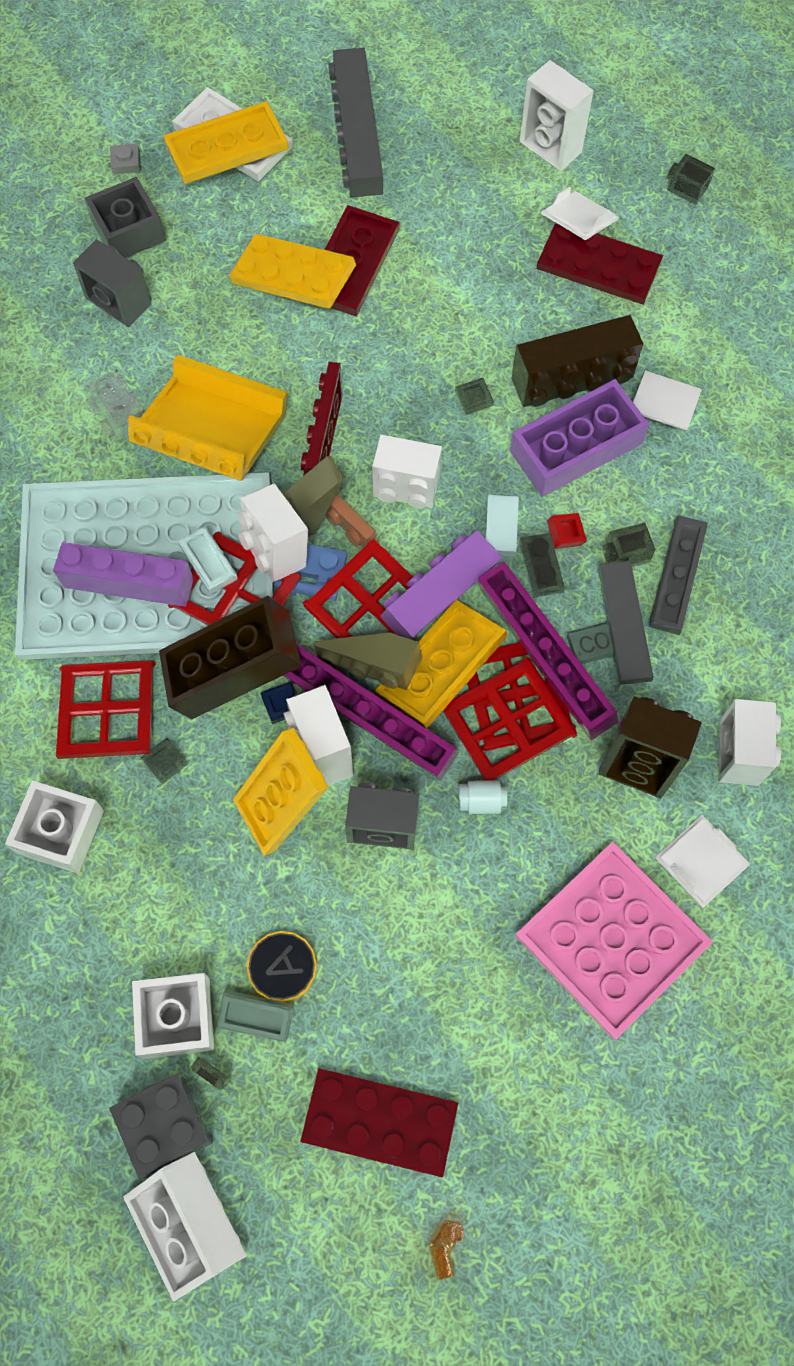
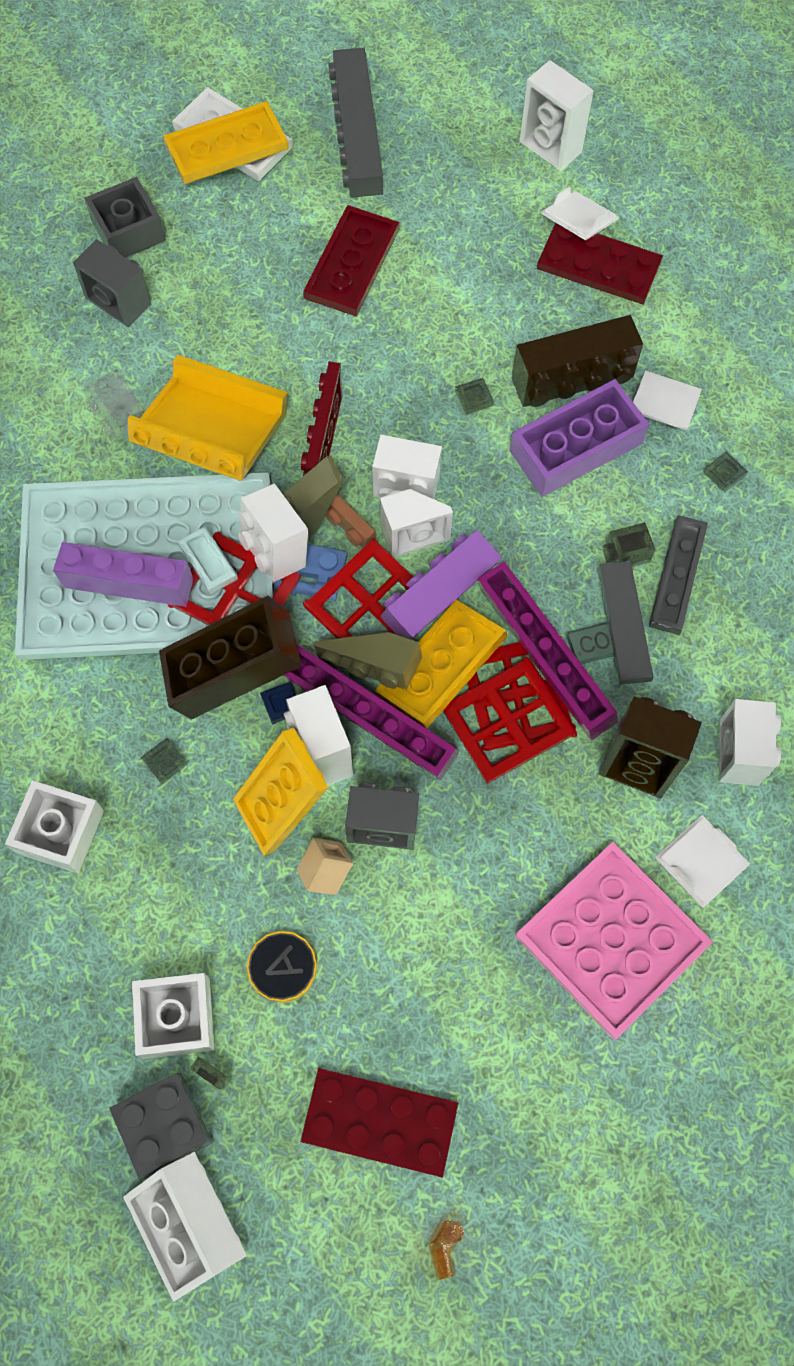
red window [56,660,156,759] -> none
light grey plate [110,144,140,174] -> none
sand green tile [217,990,294,1042] -> none
yellow plate [229,233,356,309] -> none
light aqua brick [459,780,507,814] -> none
light aqua tile [485,495,519,556] -> none
clear smoke plate [519,533,565,598] -> none
red plate [547,513,587,549] -> none
clear smoke brick [667,154,715,205] -> none
none -> tan panel [297,838,353,895]
none -> white slope [380,489,453,558]
none -> clear smoke tile [703,451,748,493]

